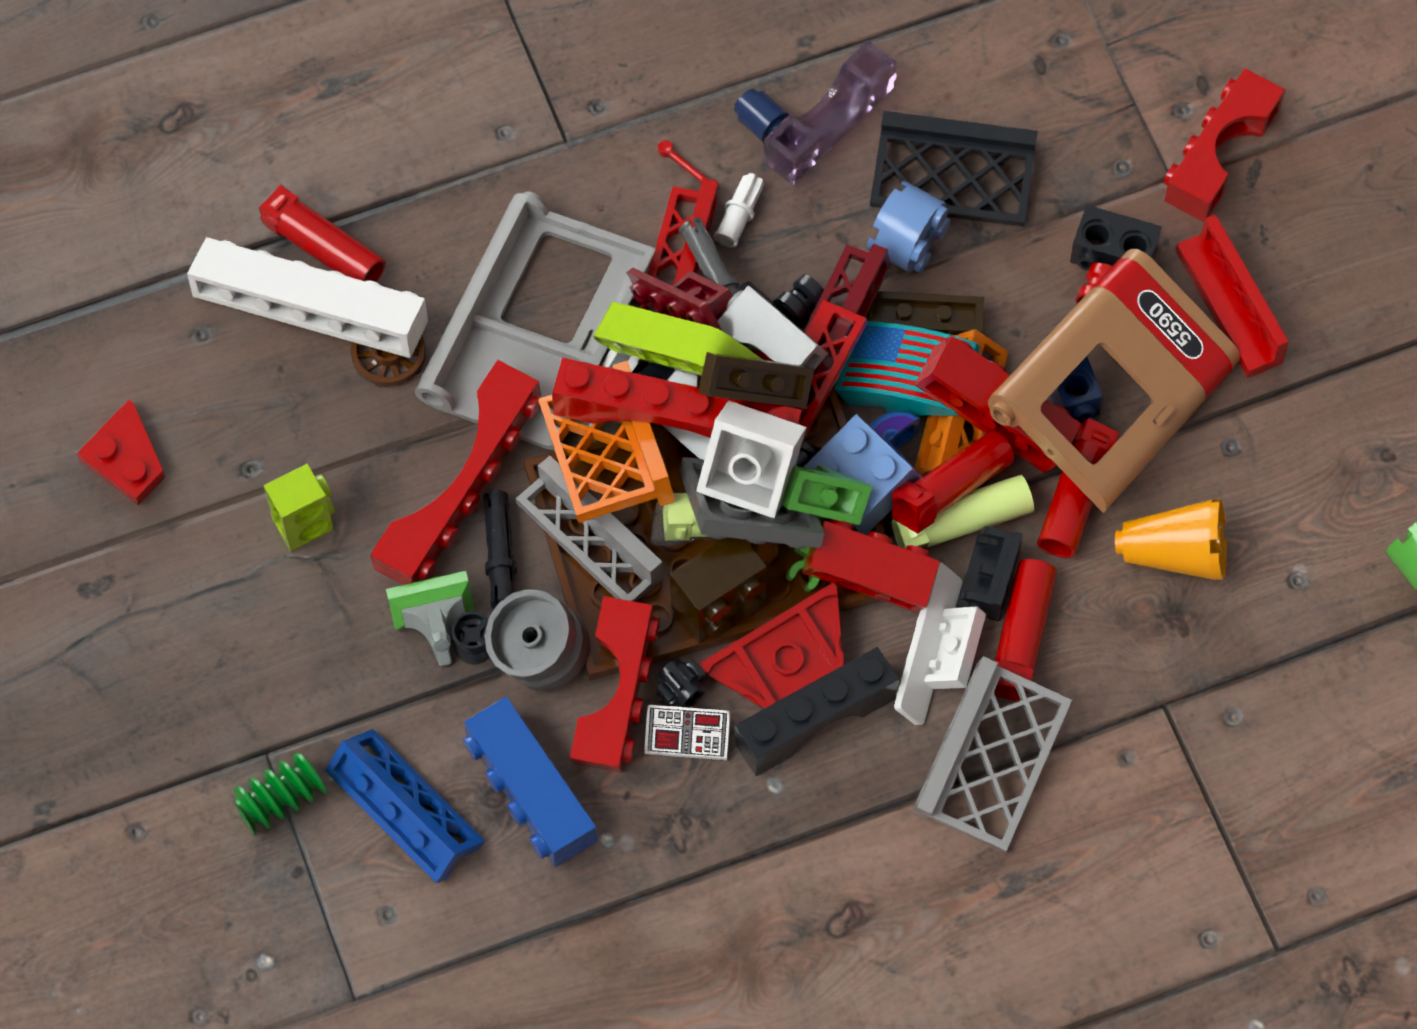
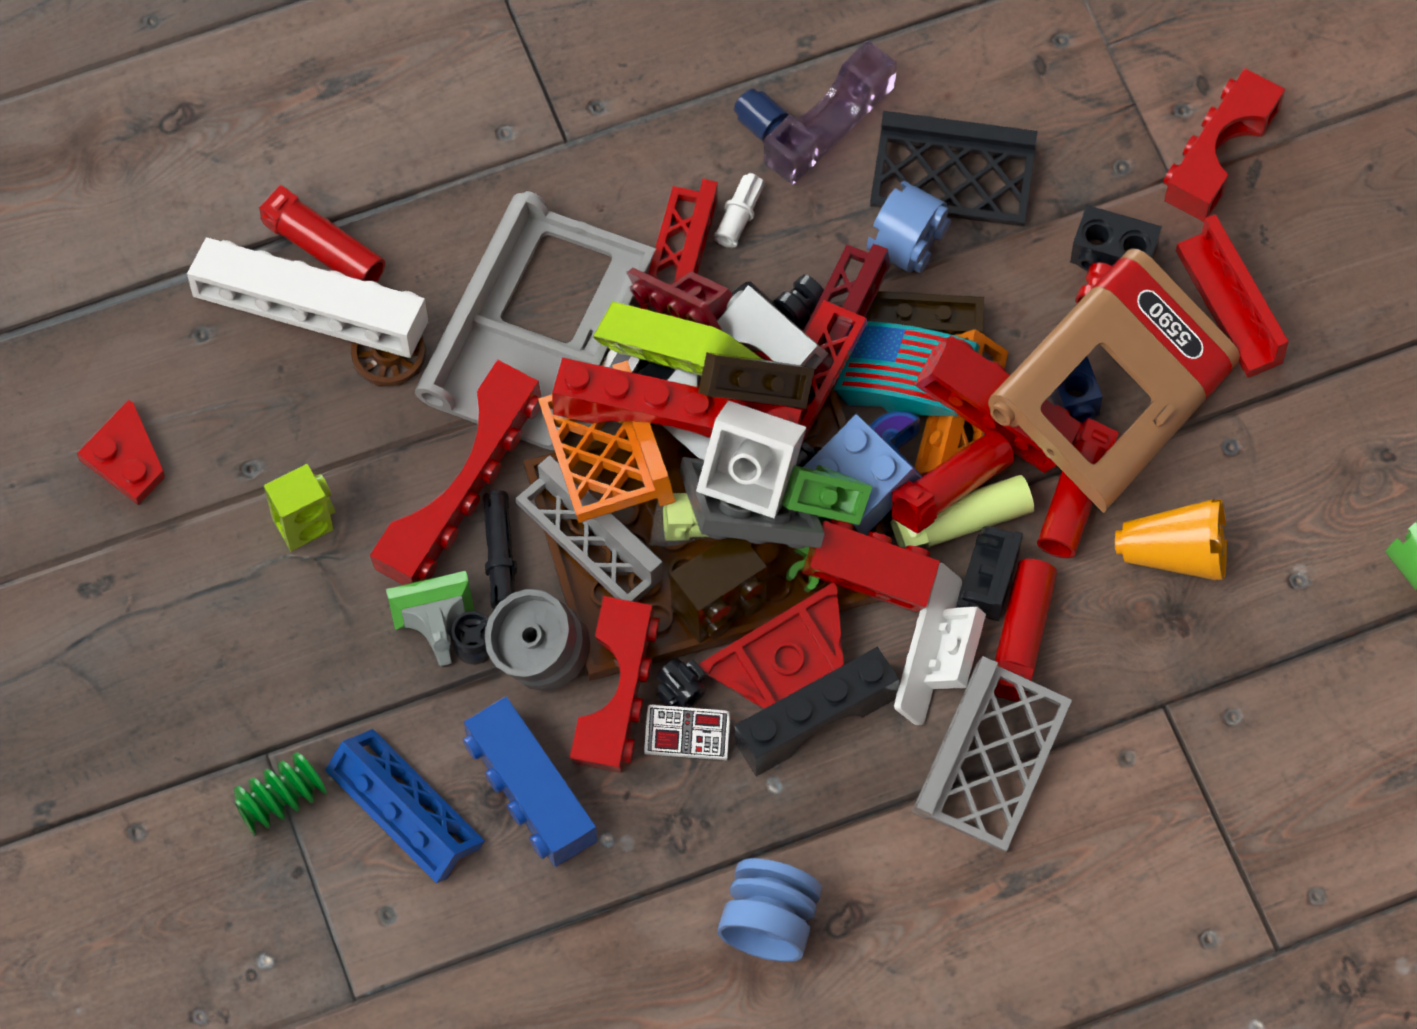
red hinge [658,140,720,191] -> none
dark grey pin [679,218,740,312] -> none
none -> medium blue wheel [718,858,822,962]

